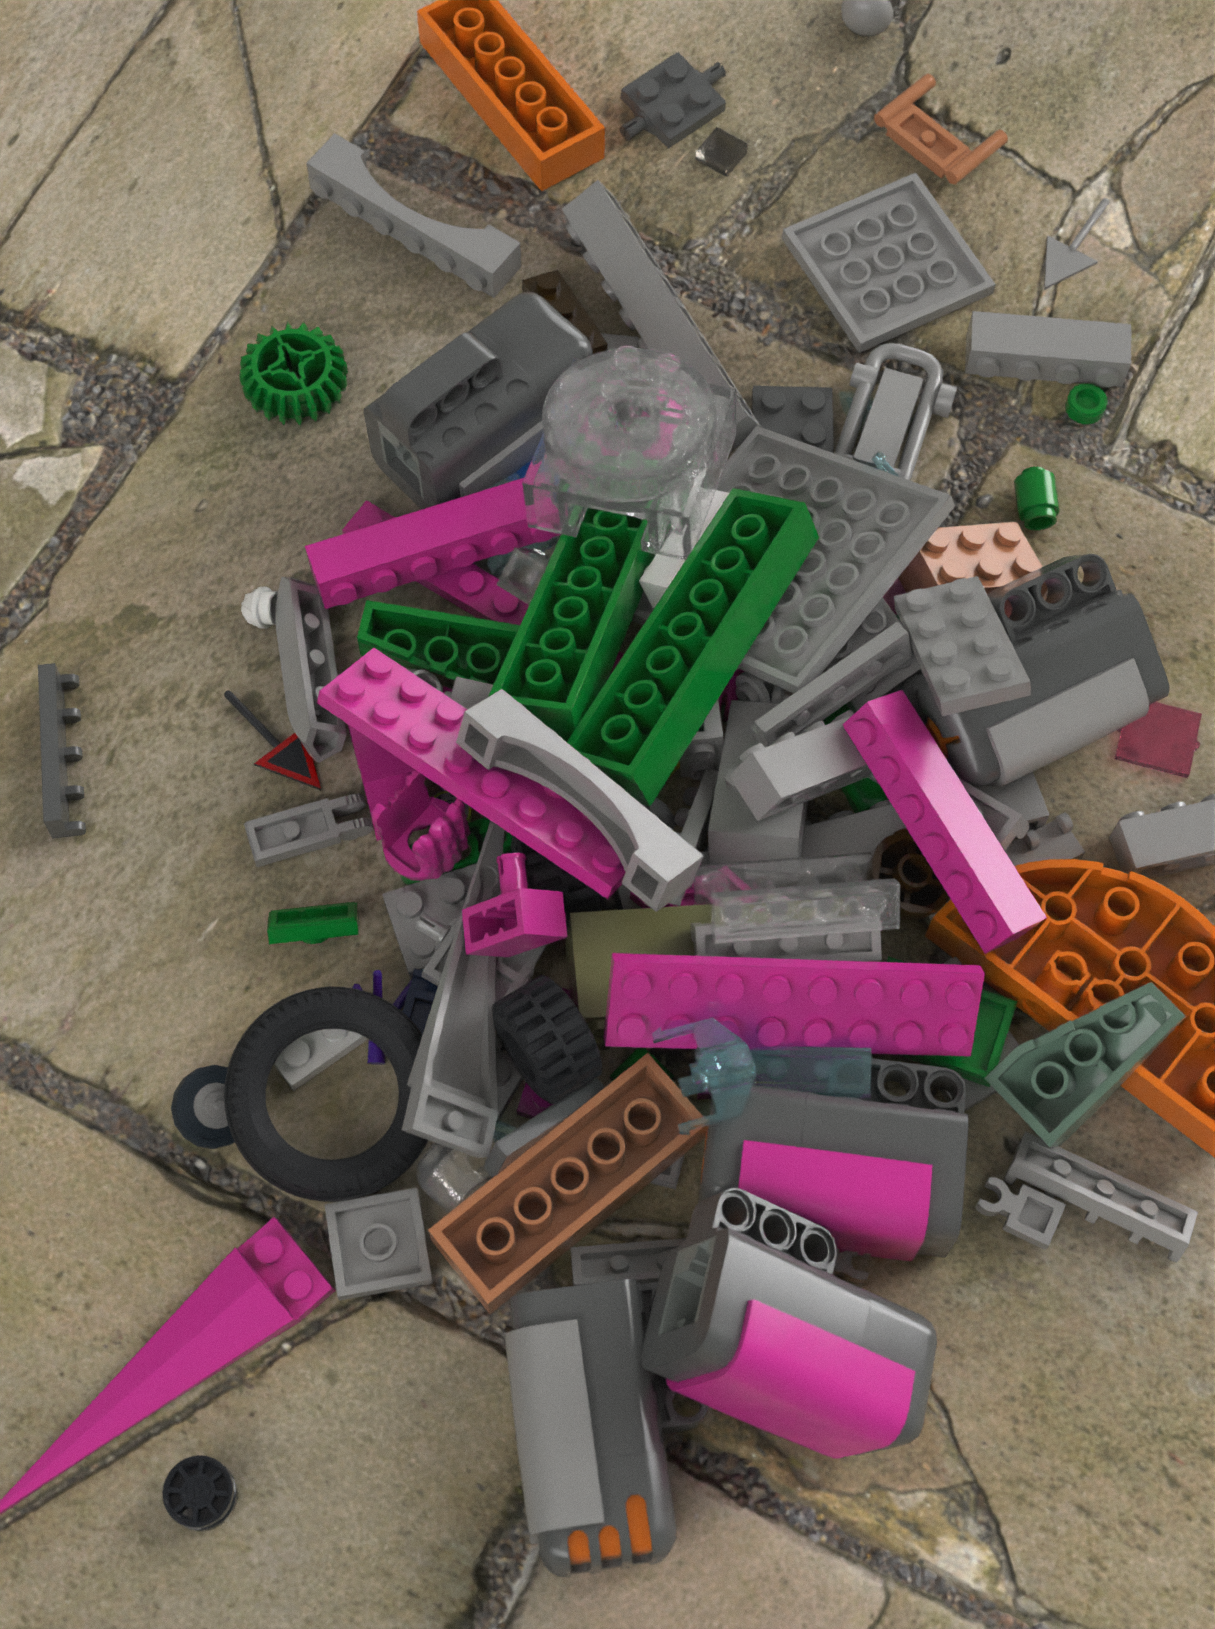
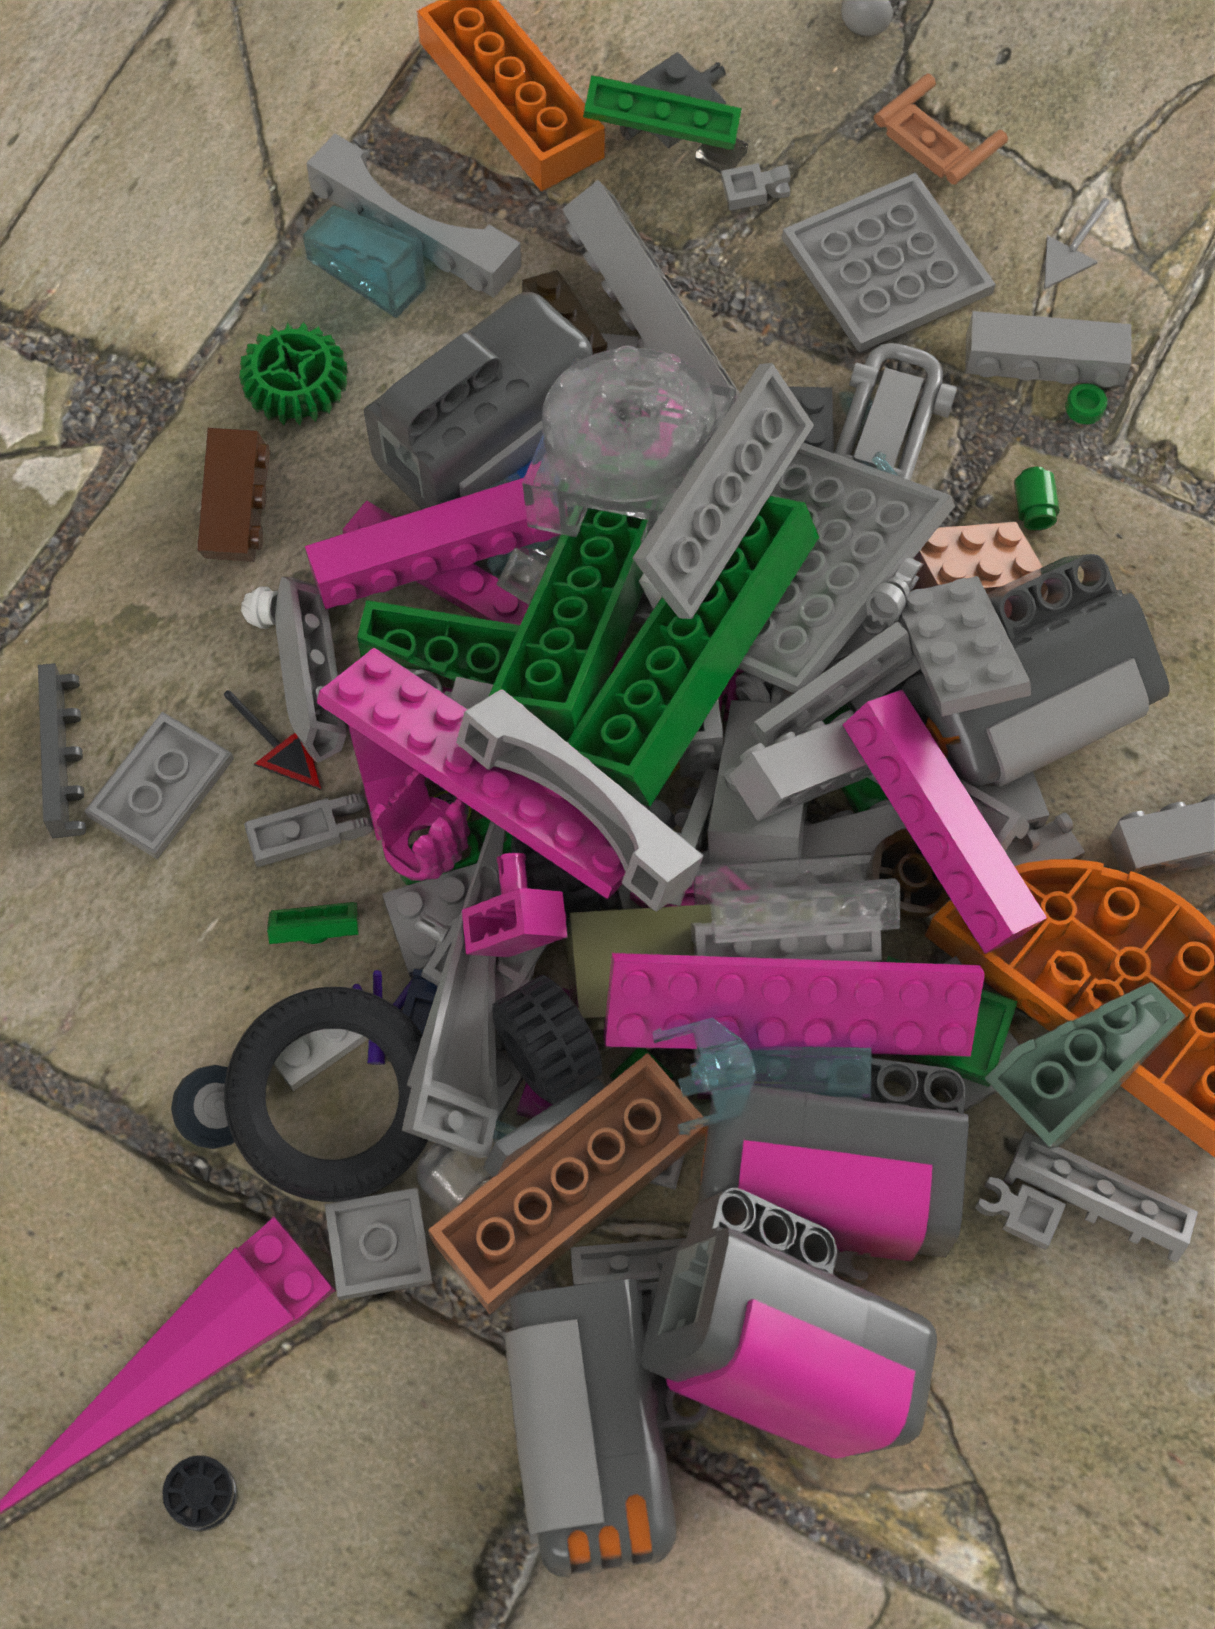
clear pink piece [1114,702,1202,778] -> none
none -> light grey tile [85,712,234,859]
none -> reddish brown wedge [197,428,271,562]
none -> clear light blue wedge [303,205,426,318]
none -> green fence [583,75,742,150]
none -> light grey plate [633,363,814,619]
none -> light grey plate [721,163,791,211]
none -> light grey piece [866,558,923,626]

